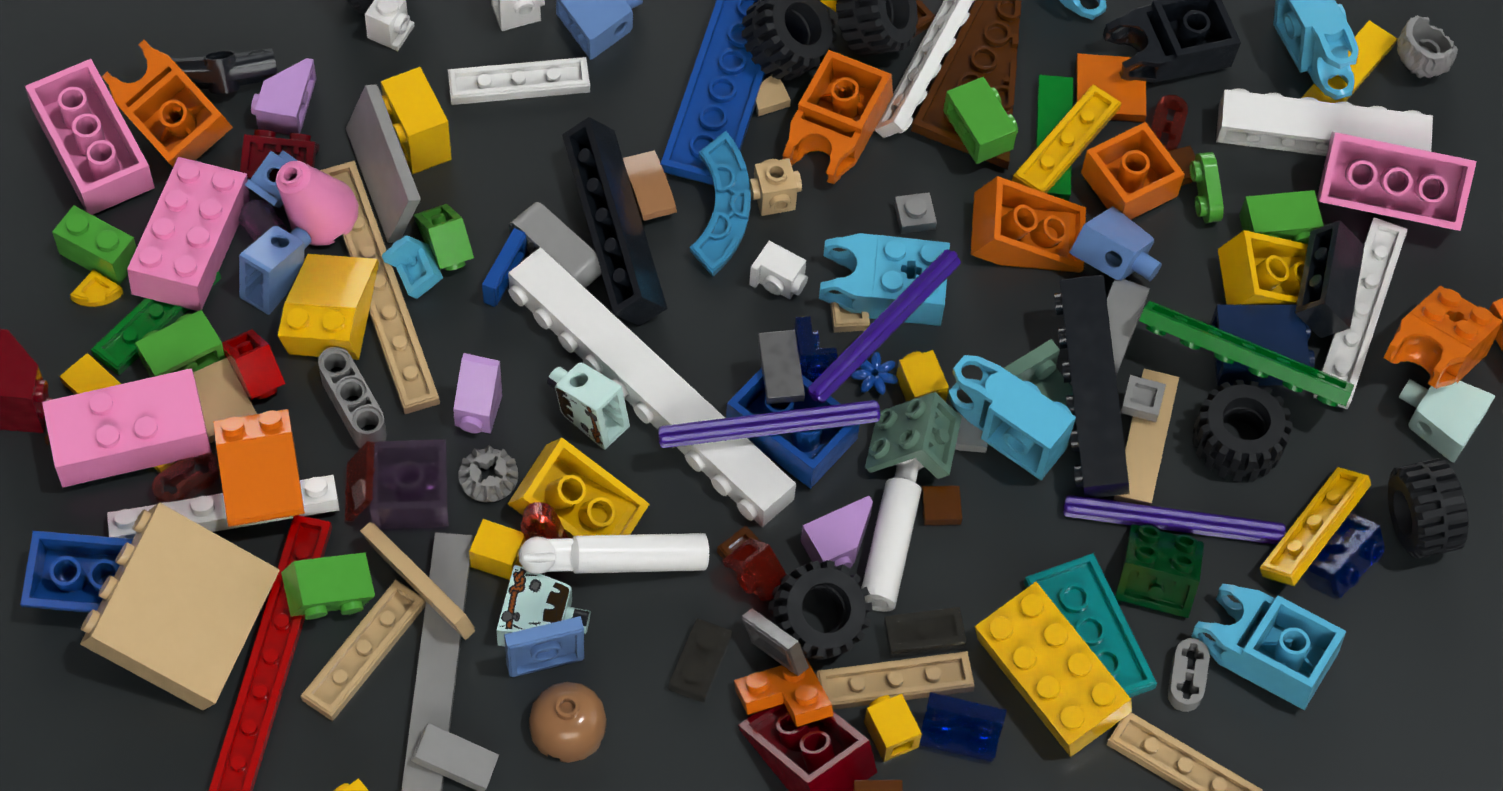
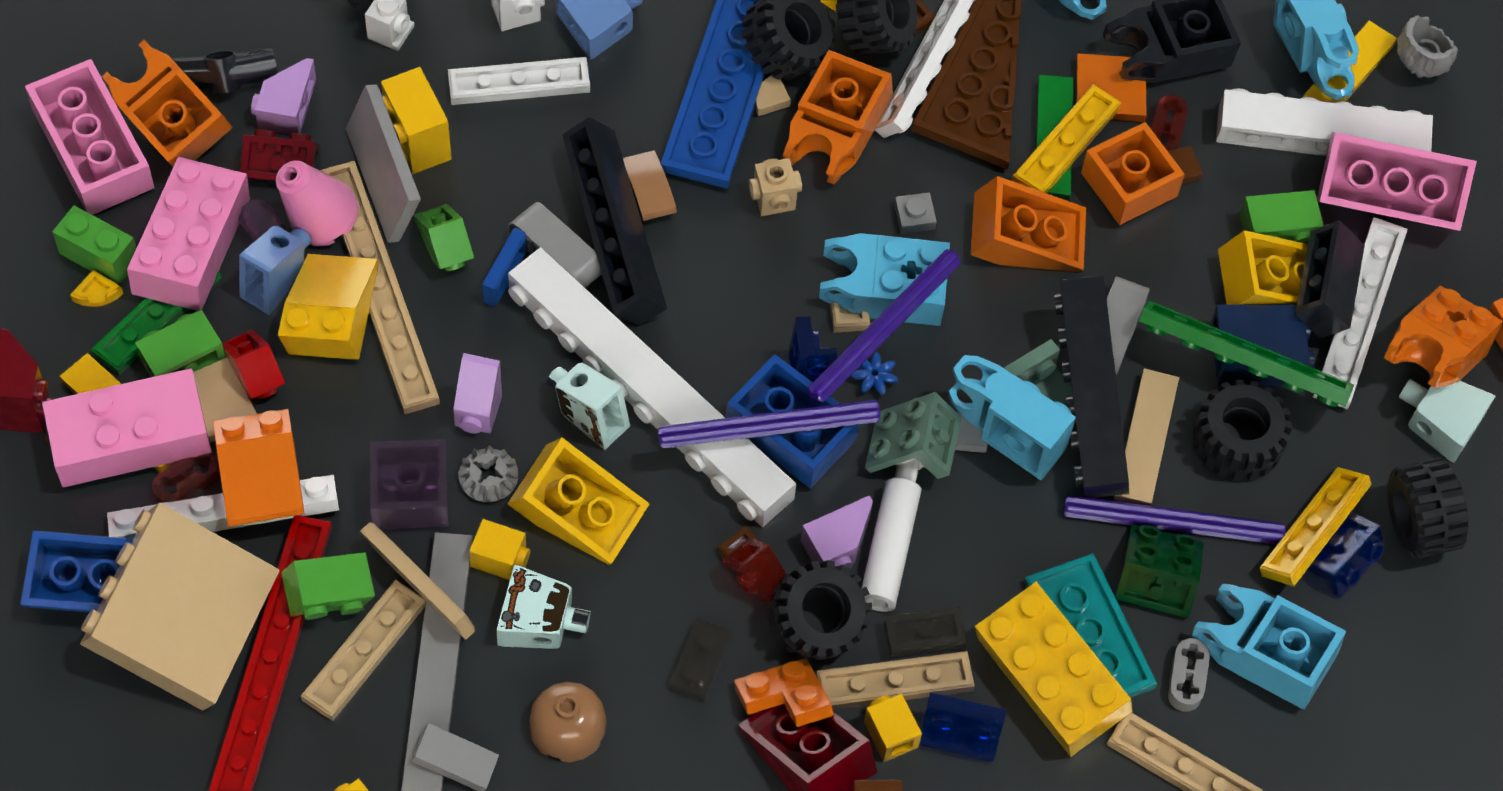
medium blue brick [245,150,298,209] -> none
light grey beam [318,347,387,451] -> none
clear red piece [345,441,375,522] -> none
medium azure bracket [382,236,443,299] -> none
medium blue tile [504,616,584,677] -> none
white piece [519,533,709,574] -> none
clear red beam [520,502,568,540] -> none
dark azure tile [689,131,751,277] -> none
flat silver tile [742,608,809,676] -> none
white brick [749,241,808,299] -> none
flat silver tile [758,330,805,404] -> none
yellow brick [896,350,949,402] -> none
reddish brown tile [921,486,962,526] -> none
bright green brick [943,76,1018,164] -> none
medium blue torso [1069,206,1162,281] -> none
light grey plate [1120,375,1166,422] -> none
bright green plate [1190,152,1224,223] -> none

